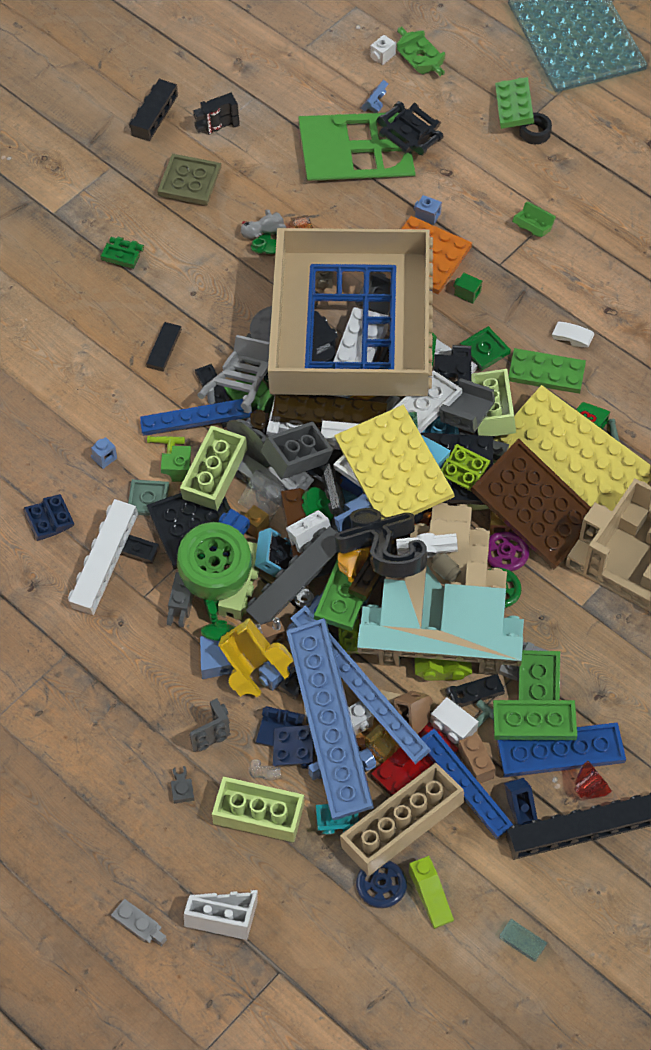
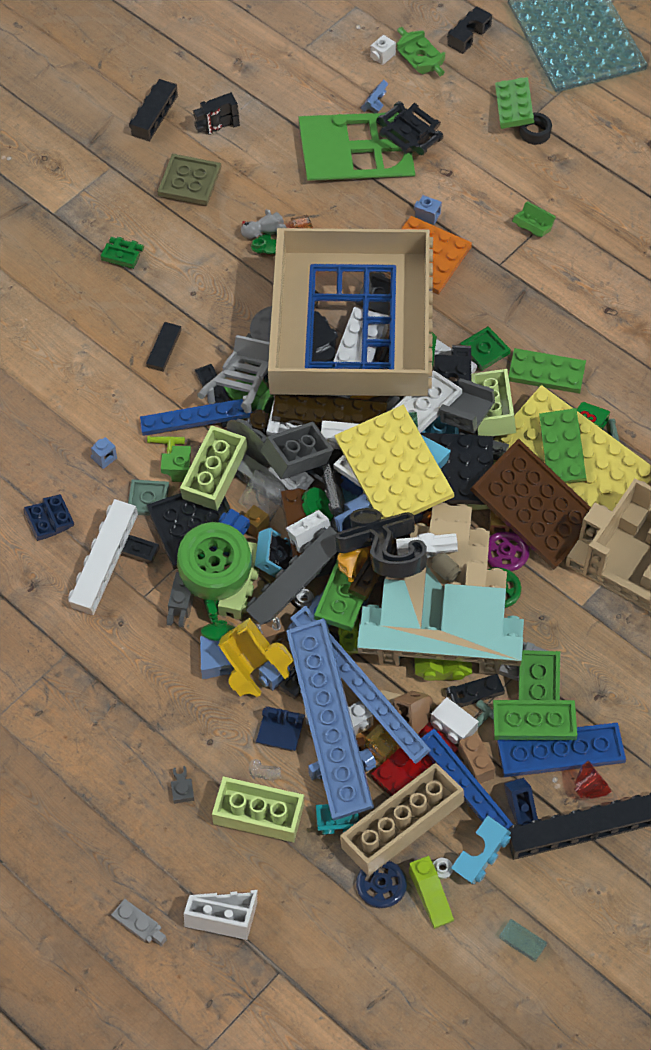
dark grey bracket [189,698,230,752] -> none
dark blue hinge [273,725,314,769] -> none
dark tan brick [315,271,334,289] -> none
lime slope [441,444,490,492] -> none
green brick [453,273,482,304] -> none
white slope [552,322,594,348] -> none
none -> white plate [433,858,453,879]
none -> black arch [447,6,492,54]
none -> medium azure arch [451,816,511,885]
none -> bright green plate [539,408,587,483]

